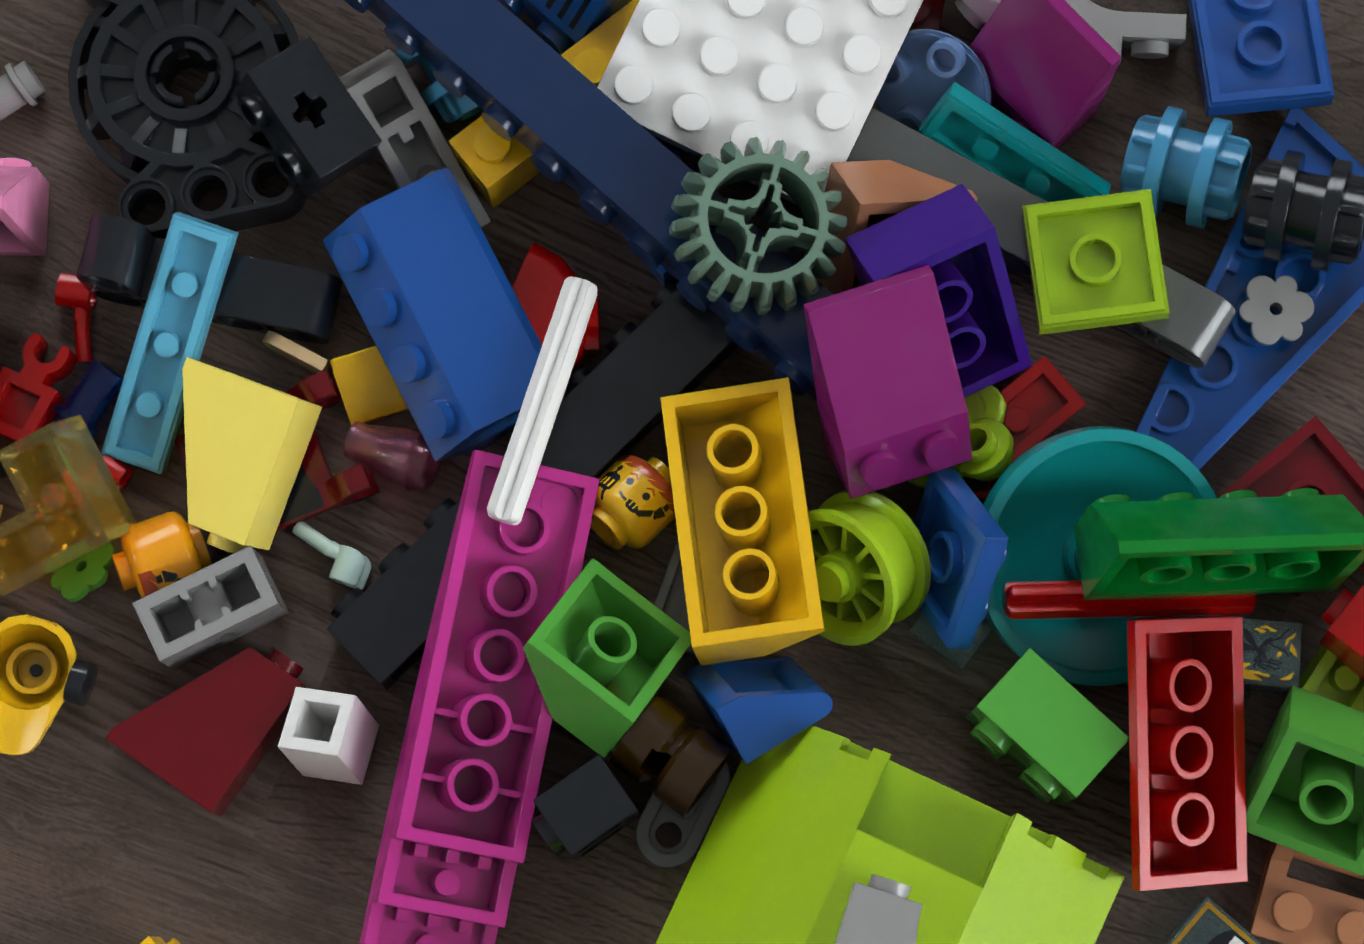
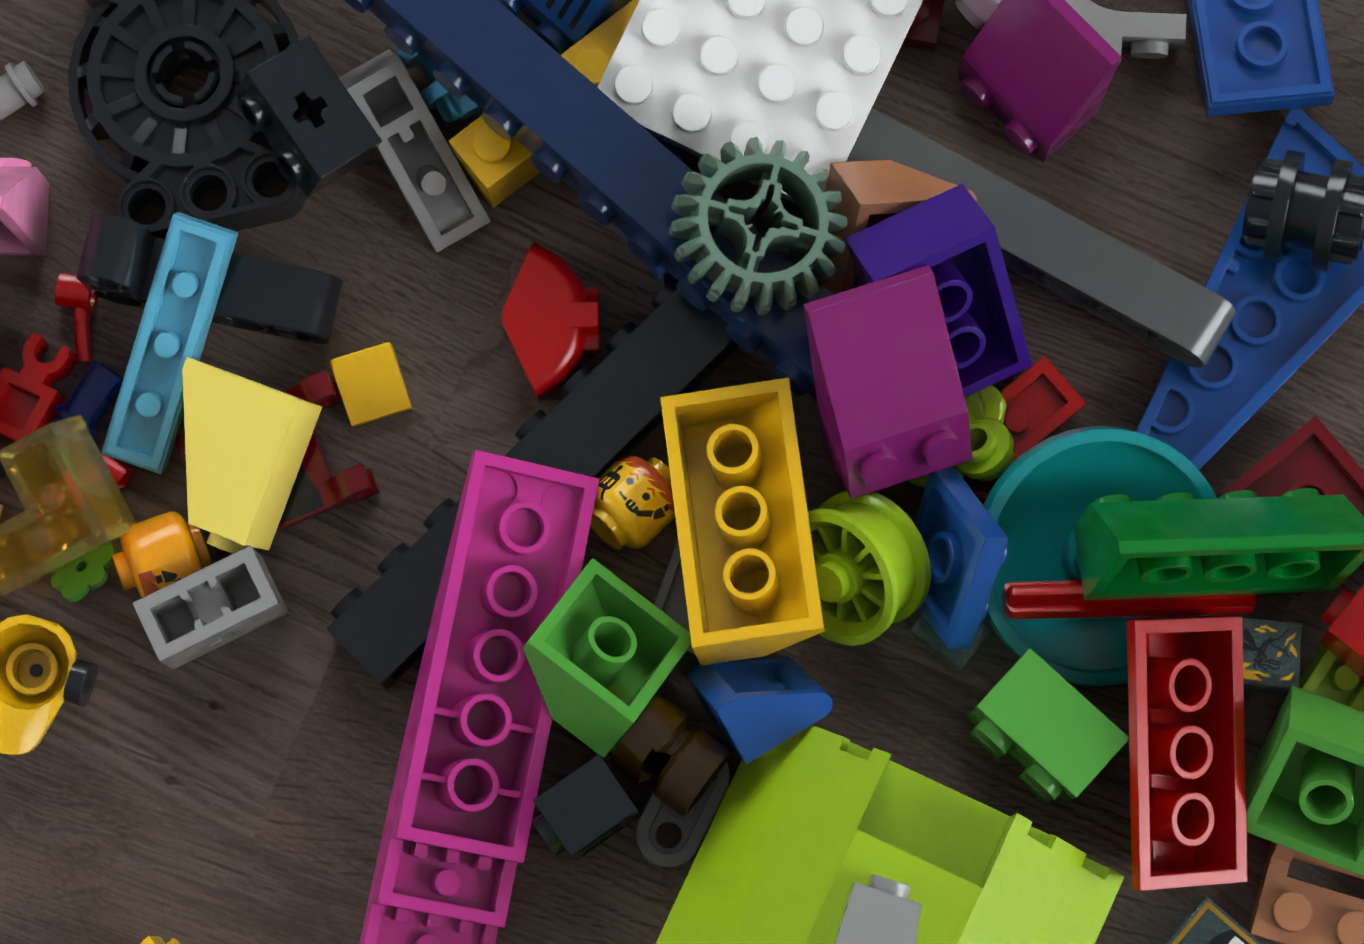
dark red slope [105,647,310,816] -> none
tan piece [262,330,333,376] -> none
white brick [278,687,380,785] -> none
light aqua hand [292,521,372,590] -> none
blue slope [322,168,542,462] -> none
clear pink cone [344,421,442,491] -> none
white axle [487,276,598,525] -> none
medium blue dish [875,29,991,132] -> none
teal tile [918,82,1112,202] -> none
lime tile [1021,189,1170,335] -> none
dark azure piece [1120,106,1252,229] -> none
light grey plant [1239,276,1314,346] -> none

